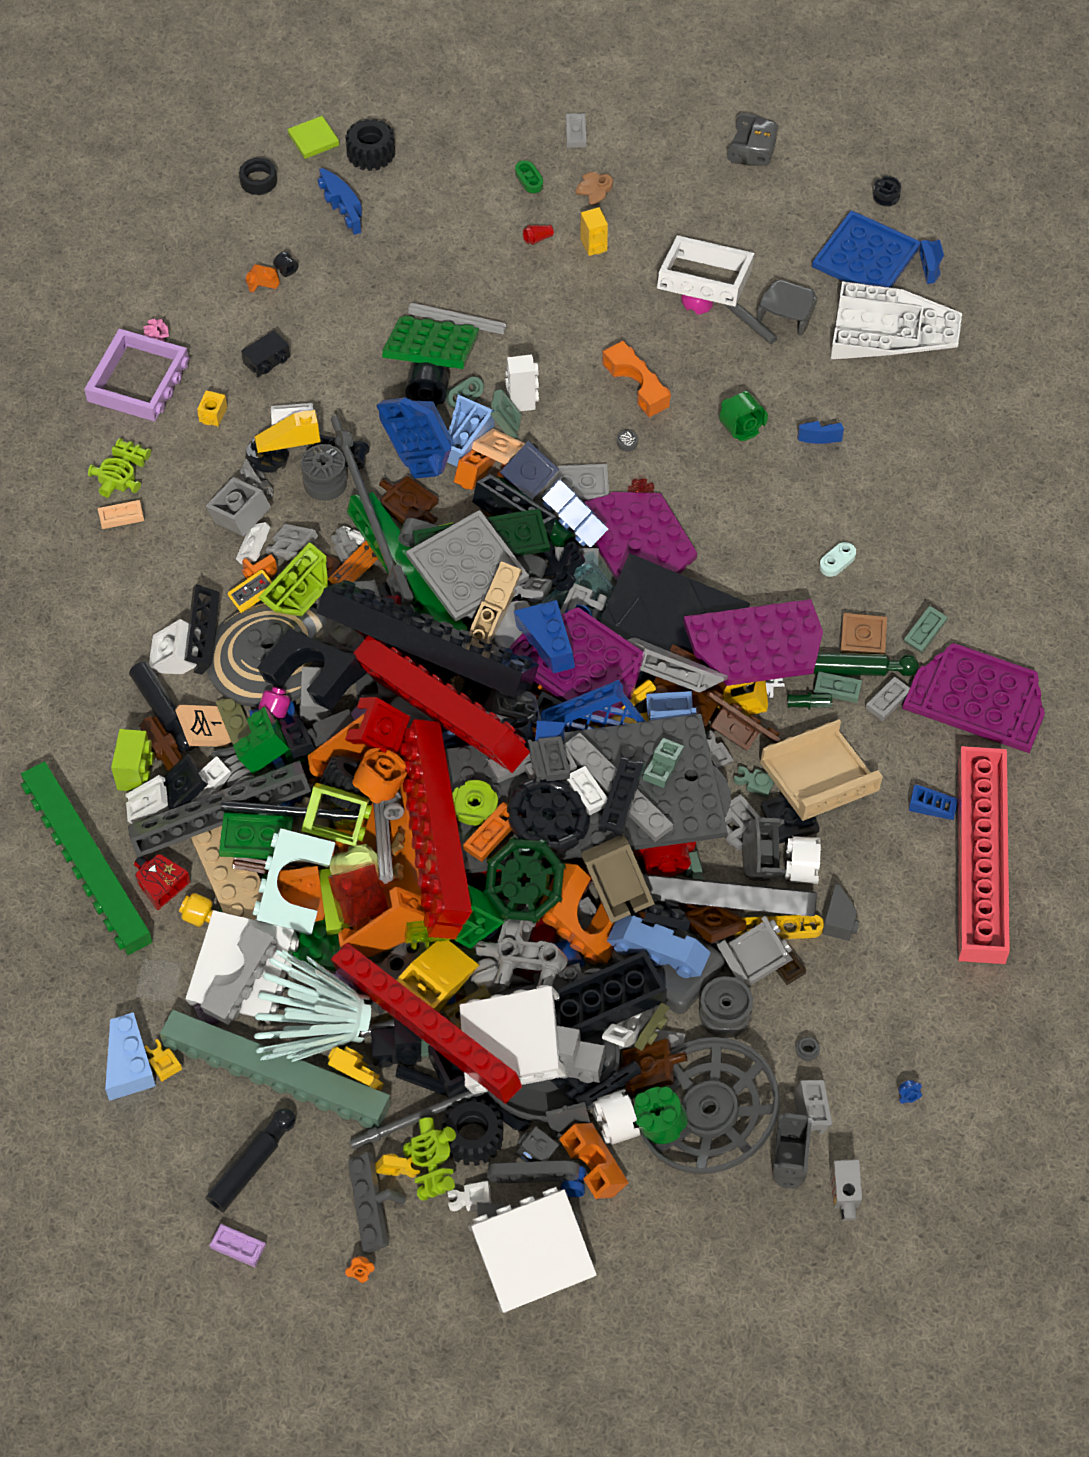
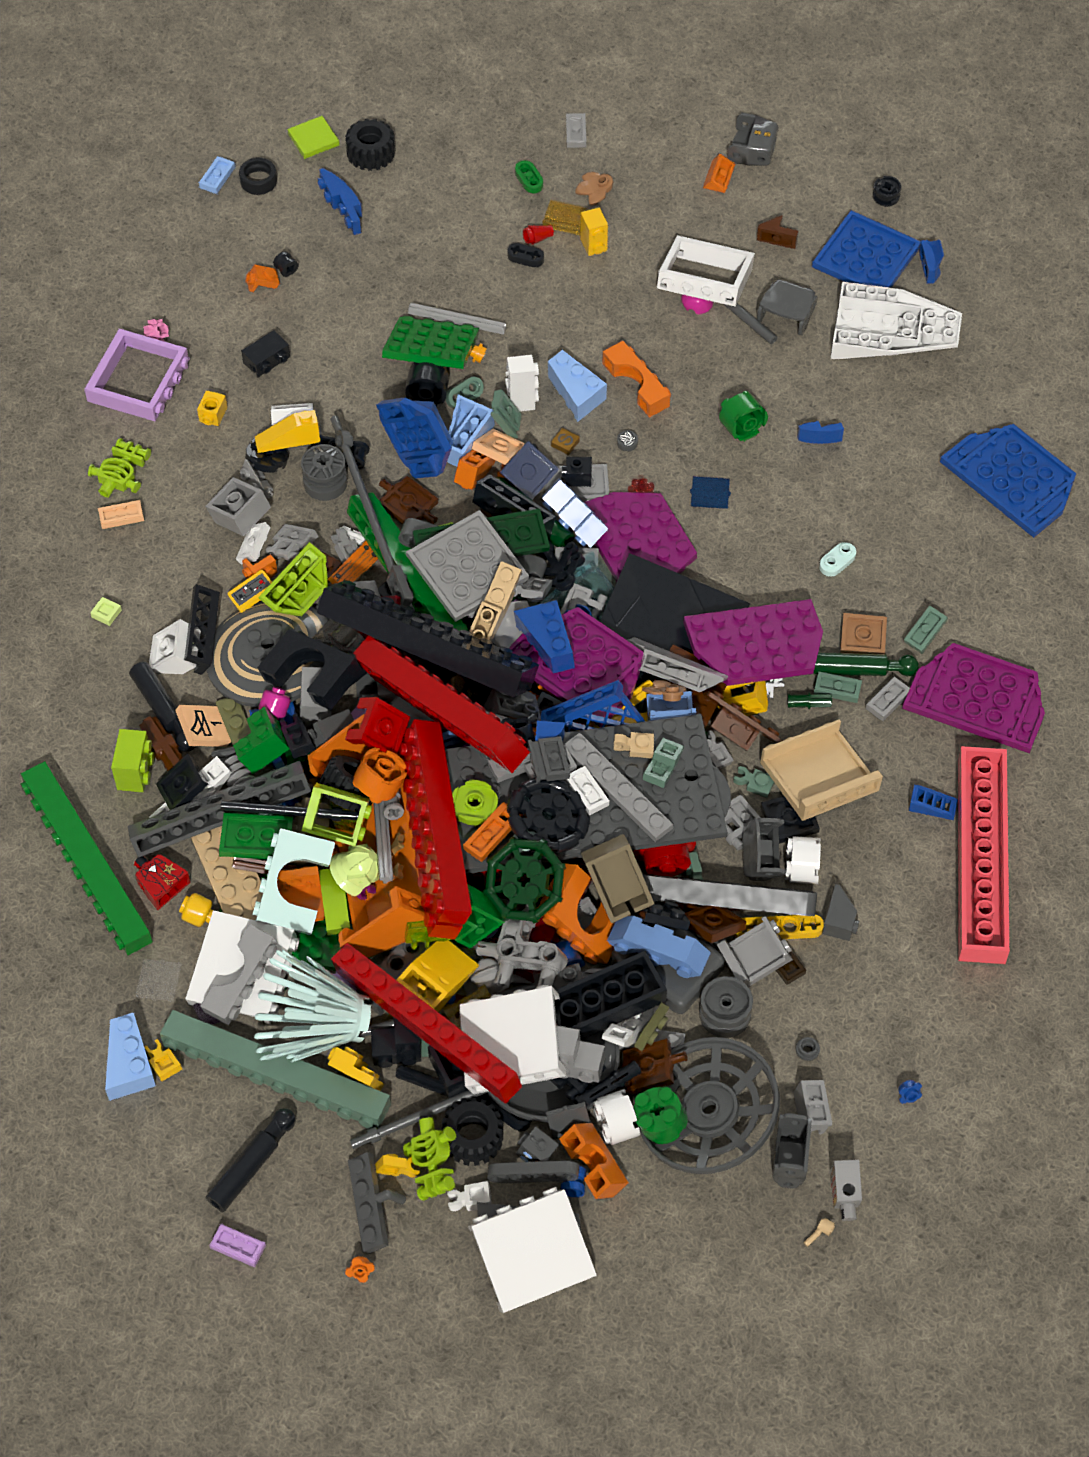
white plate [125,775,168,824] -> none
clear red plate [328,863,389,926] -> none
black plate [598,756,646,836] -> none
none -> yellowish green plate [90,597,122,626]
none -> light blue plate [199,156,235,194]
none -> light orange plate [470,343,487,363]
none -> black beam [507,243,544,268]
none -> clear yellow plate [542,200,589,235]
none -> light blue wedge [548,350,607,422]
none -> pearl gold tile [551,428,580,455]
none -> black brick [562,457,592,487]
none -> tan plate [613,732,654,758]
none -> medium nougat plate [642,680,686,701]
none -> clear blue piece [690,476,731,509]
none -> orange slope [703,154,735,193]
none -> reddish brown slope [757,215,798,249]
none -> tan hand [803,1219,835,1247]
none -> blue plate [940,424,1076,538]

